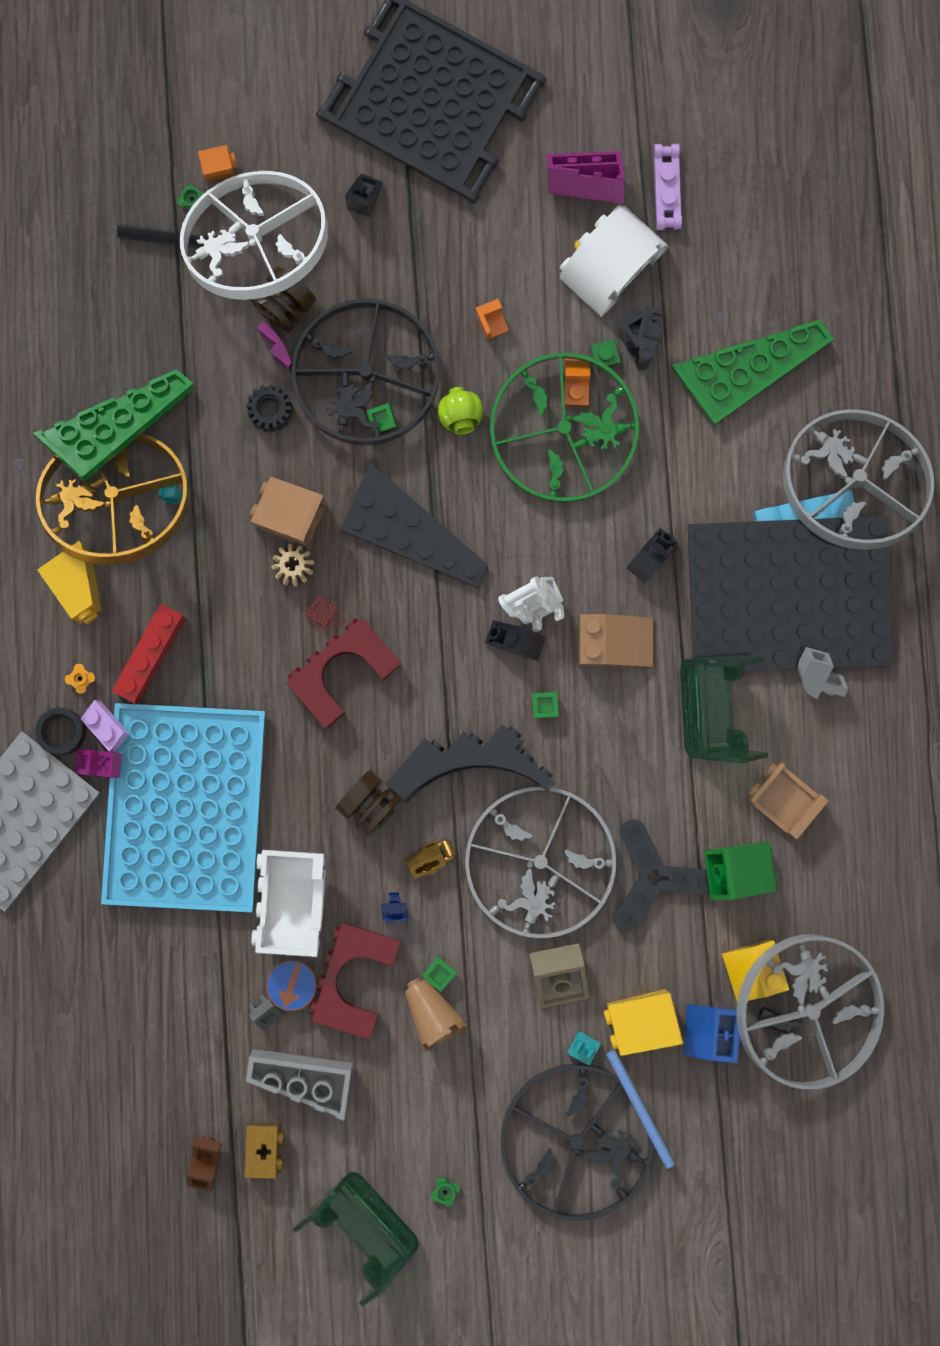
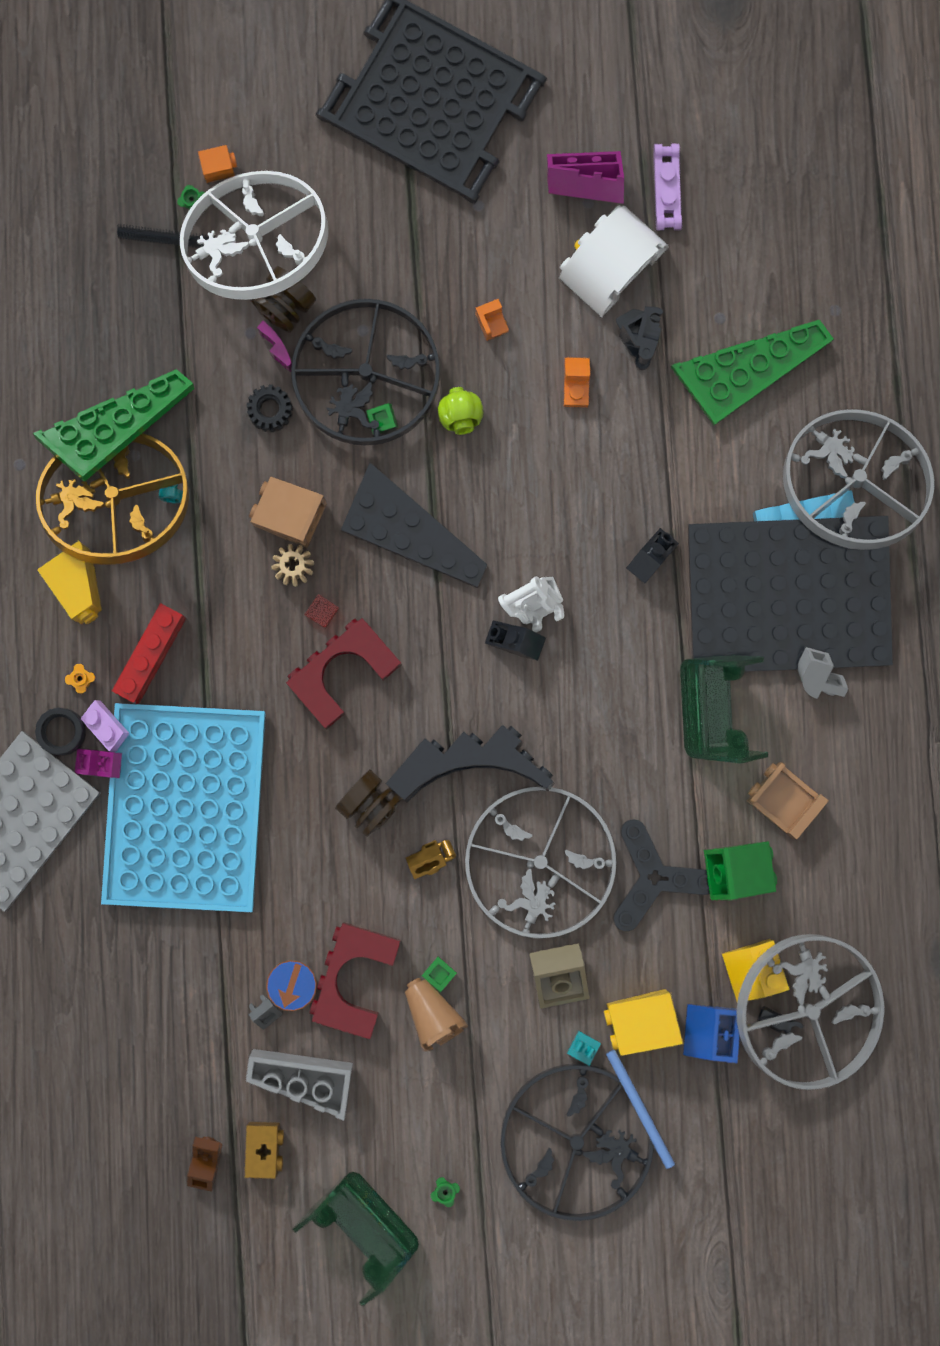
white cylinder [252,850,326,957] -> none
black slope [345,174,383,217] -> none
clear blue tile [381,892,408,921] -> none
green piece [490,353,639,502] -> none
green plate [532,692,559,719] -> none
medium nougat slope [578,614,653,667] -> none
green plate [590,339,621,371] -> none

